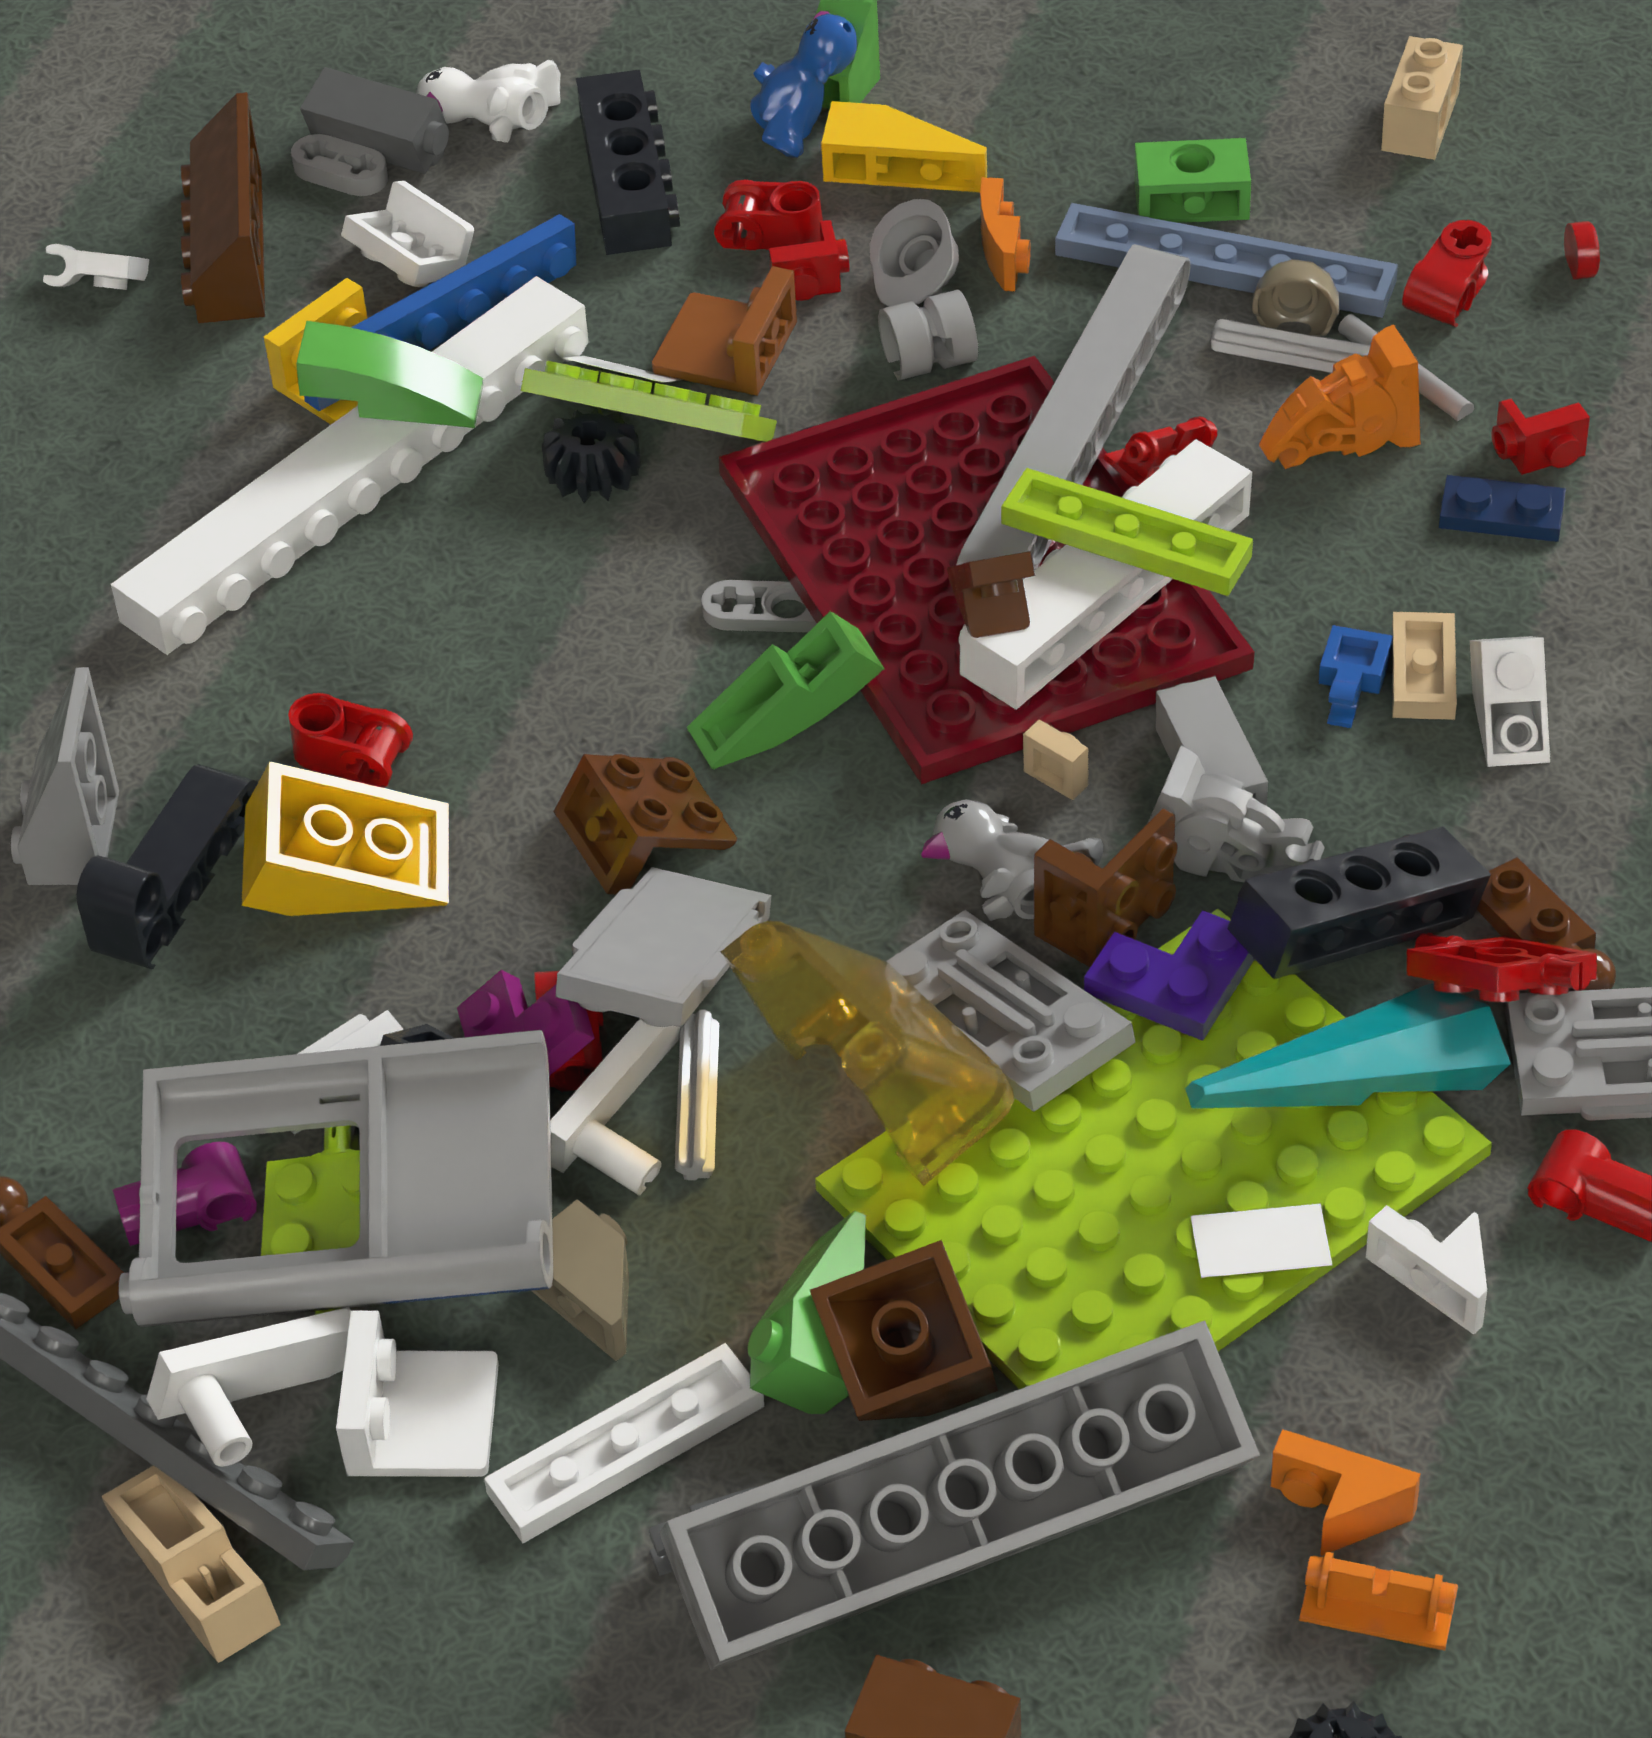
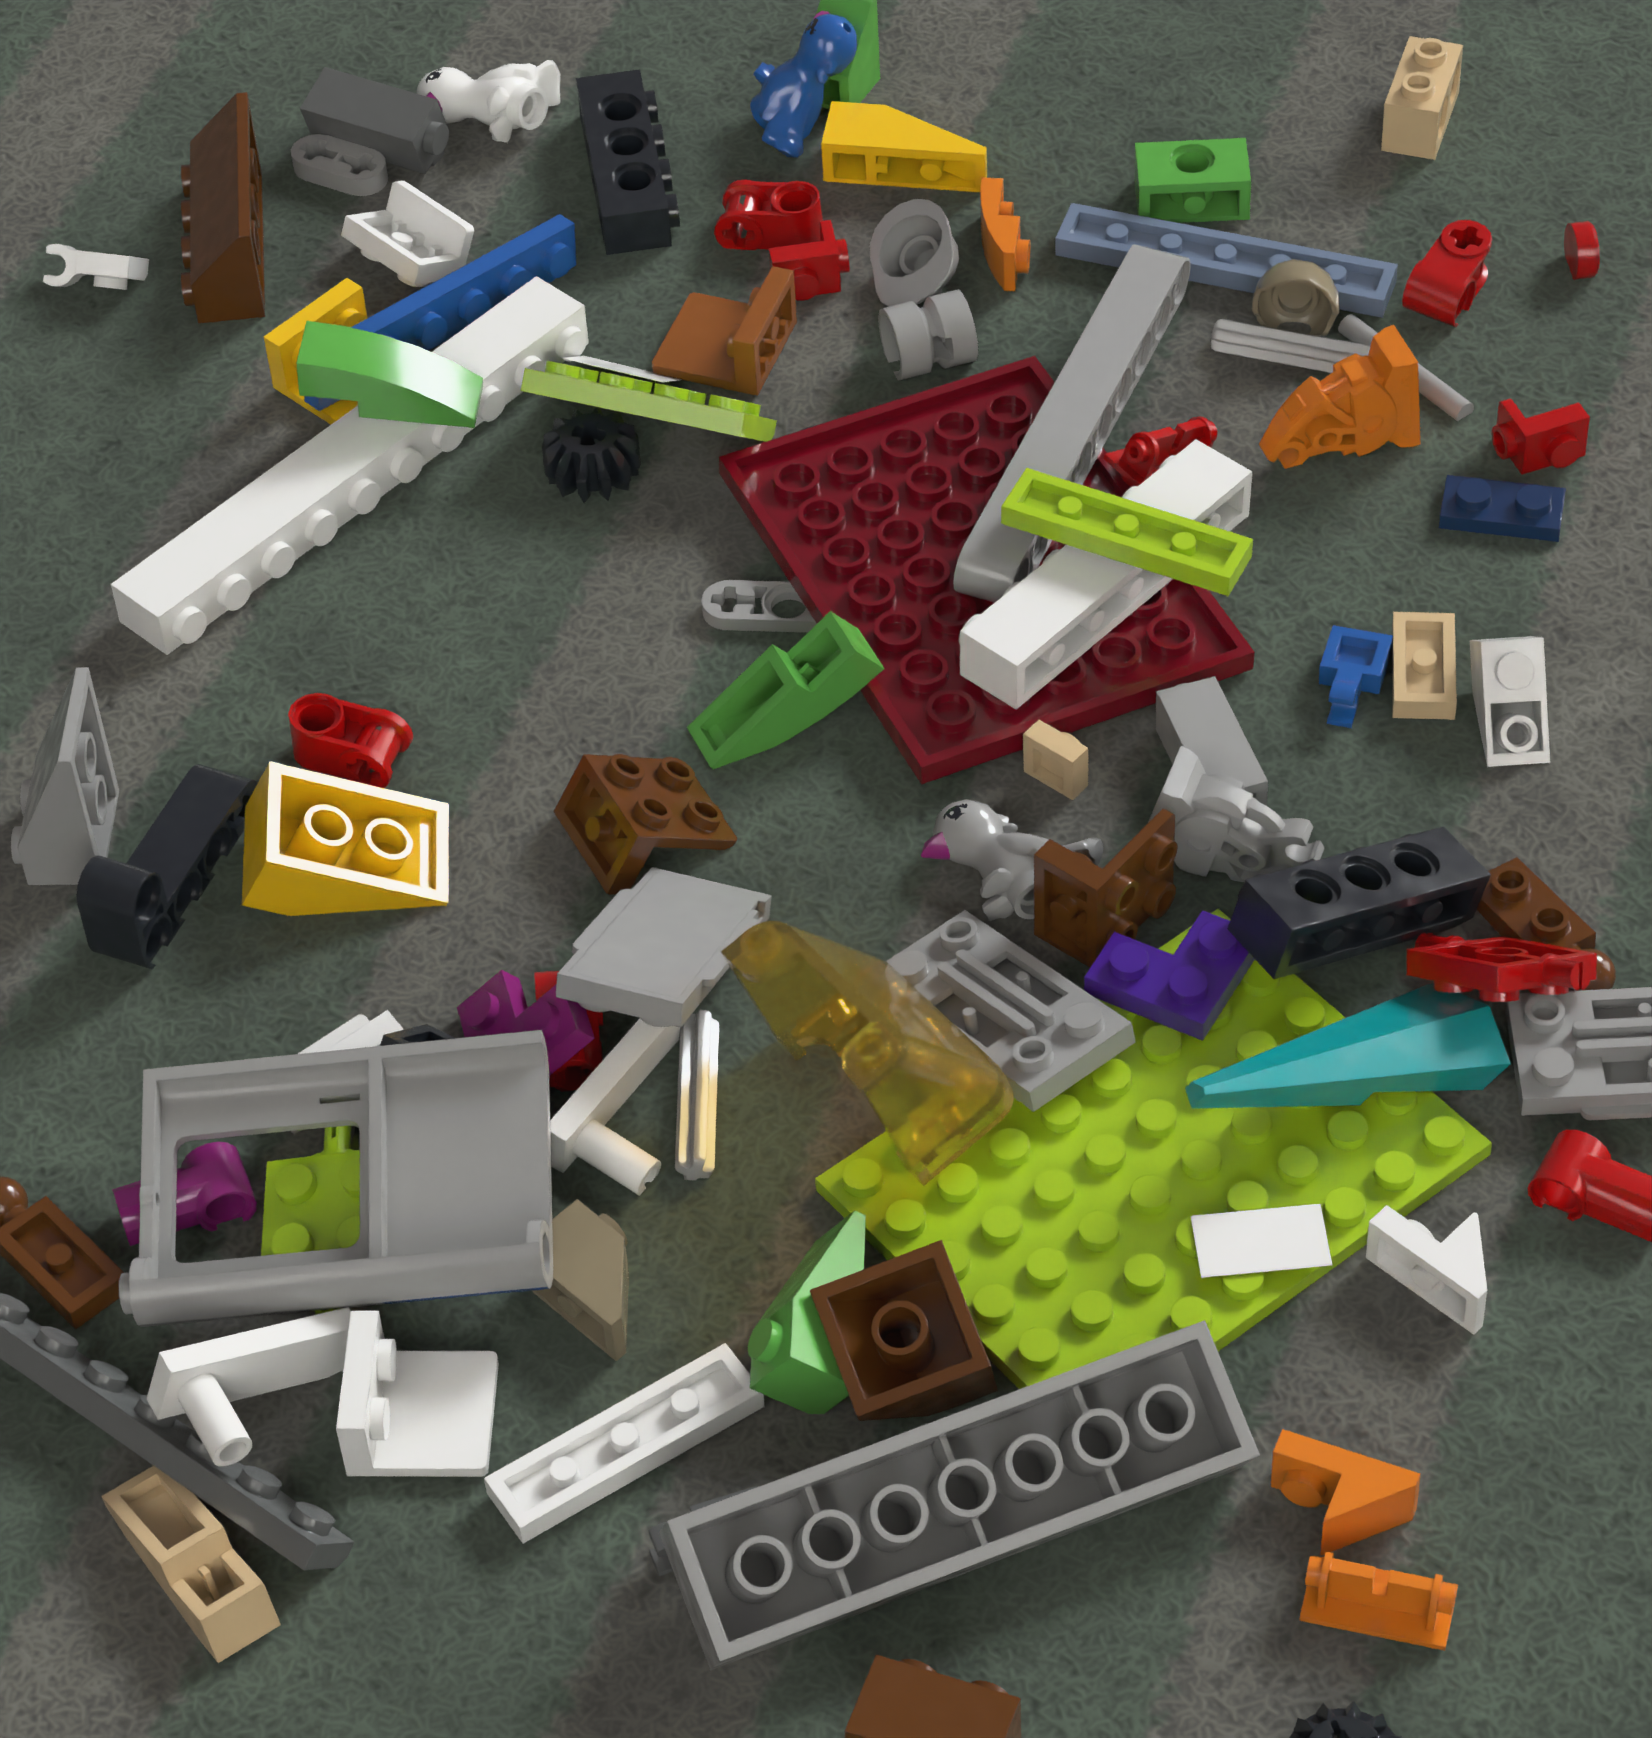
reddish brown slope [947,551,1035,638] -> none

